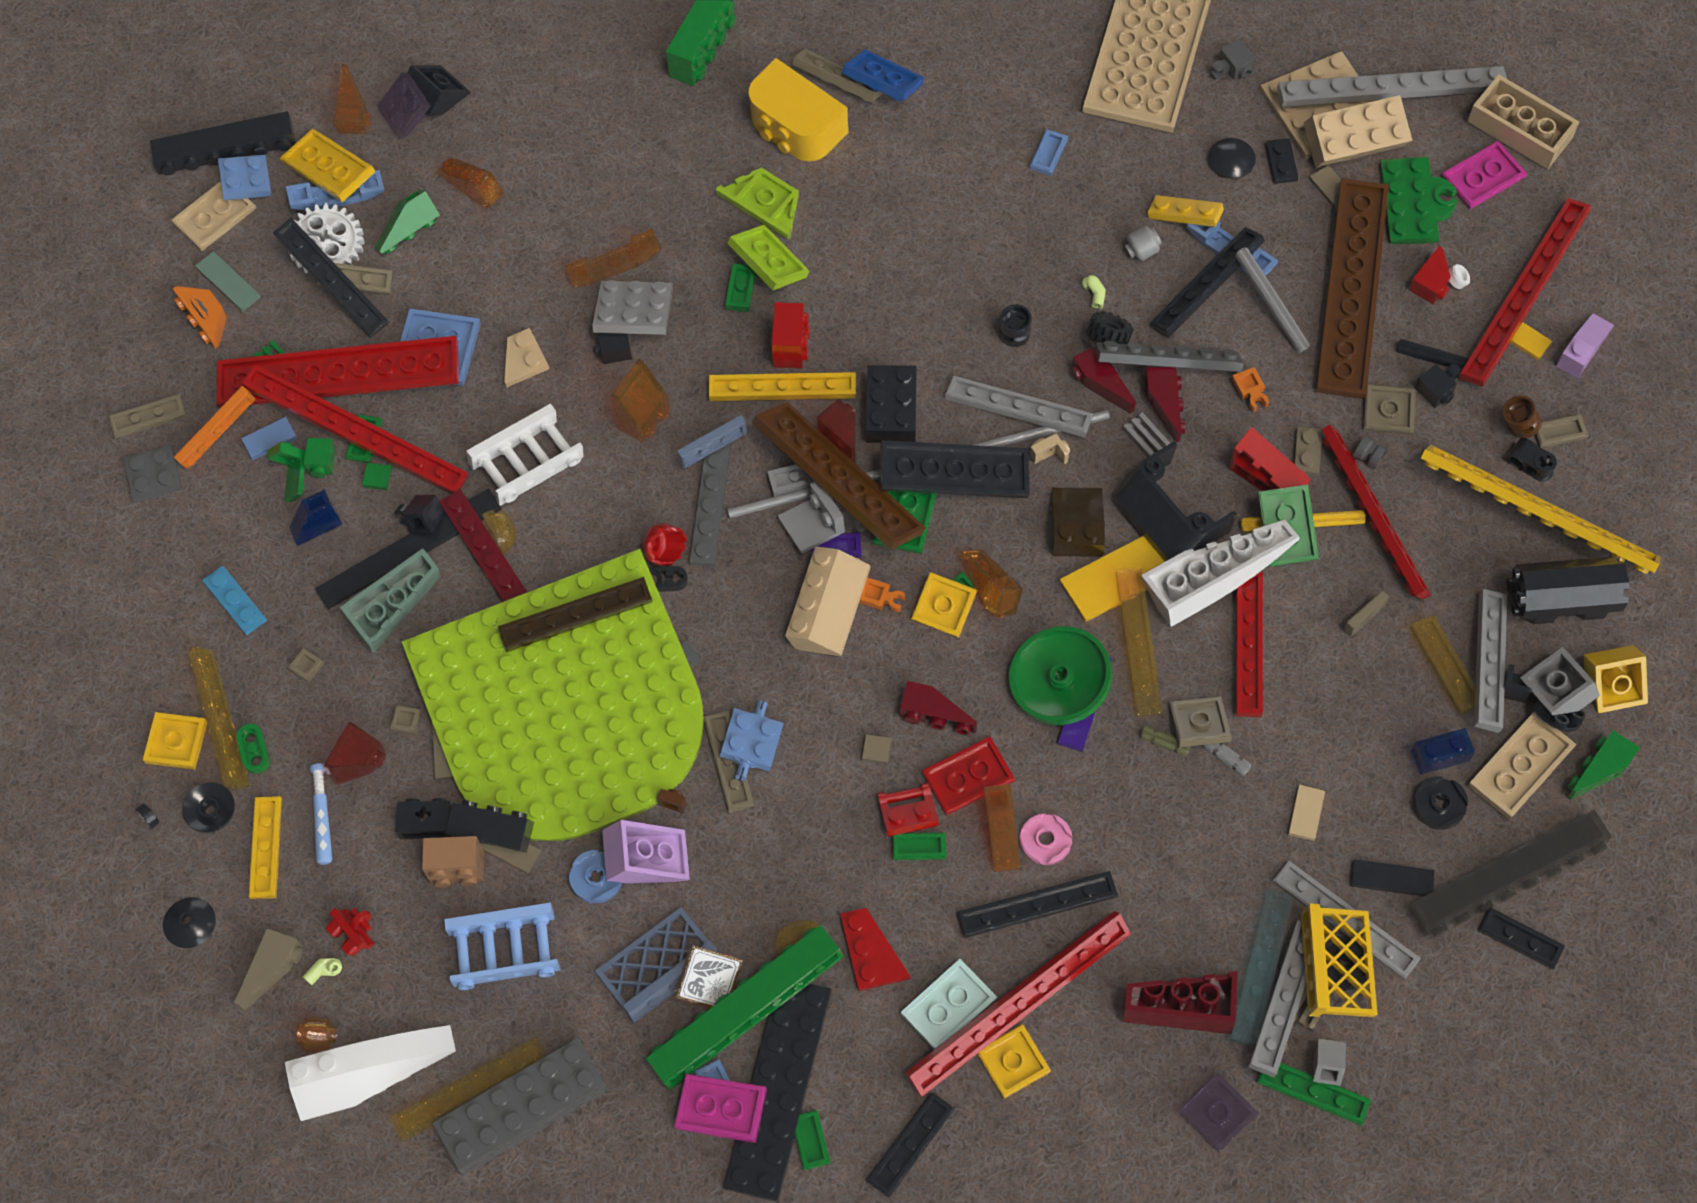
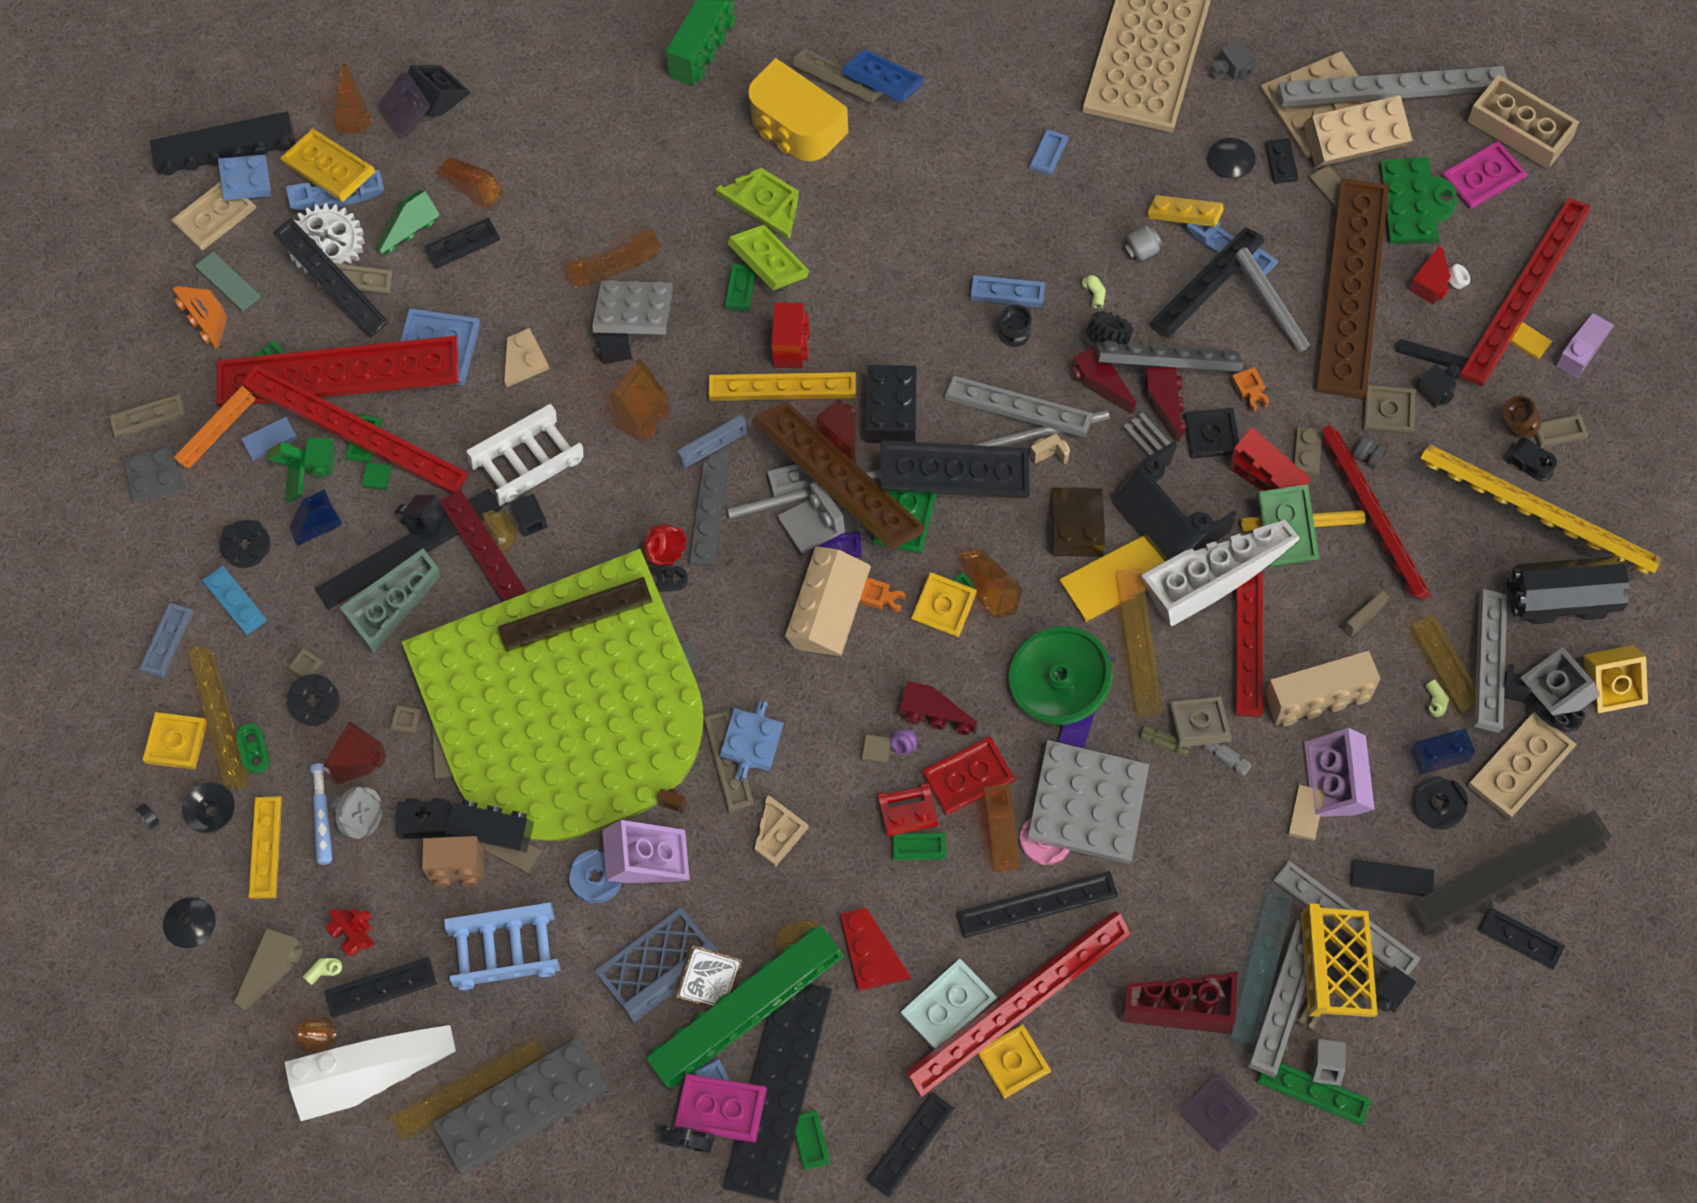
green slope [1567,730,1640,800] -> none
none -> sand blue tile [139,603,194,678]
none -> black plate [219,520,271,568]
none -> black plate [287,674,340,726]
none -> black plate [325,957,437,1018]
none -> light grey tile [330,786,382,839]
none -> black plate [424,217,500,269]
none -> black brick [511,493,548,537]
none -> black plate [658,1125,715,1153]
none -> tan wing [755,795,809,867]
none -> medium lavender plate [890,729,916,755]
none -> medium blue plate [971,275,1045,308]
none -> light grey plate [1027,740,1149,864]
none -> black tile [1184,408,1239,459]
none -> tan brick [1264,651,1380,726]
none -> lavender slope [1304,728,1375,817]
none -> black brick [1376,966,1417,1013]
none -> yellowish green arm [1425,680,1449,717]

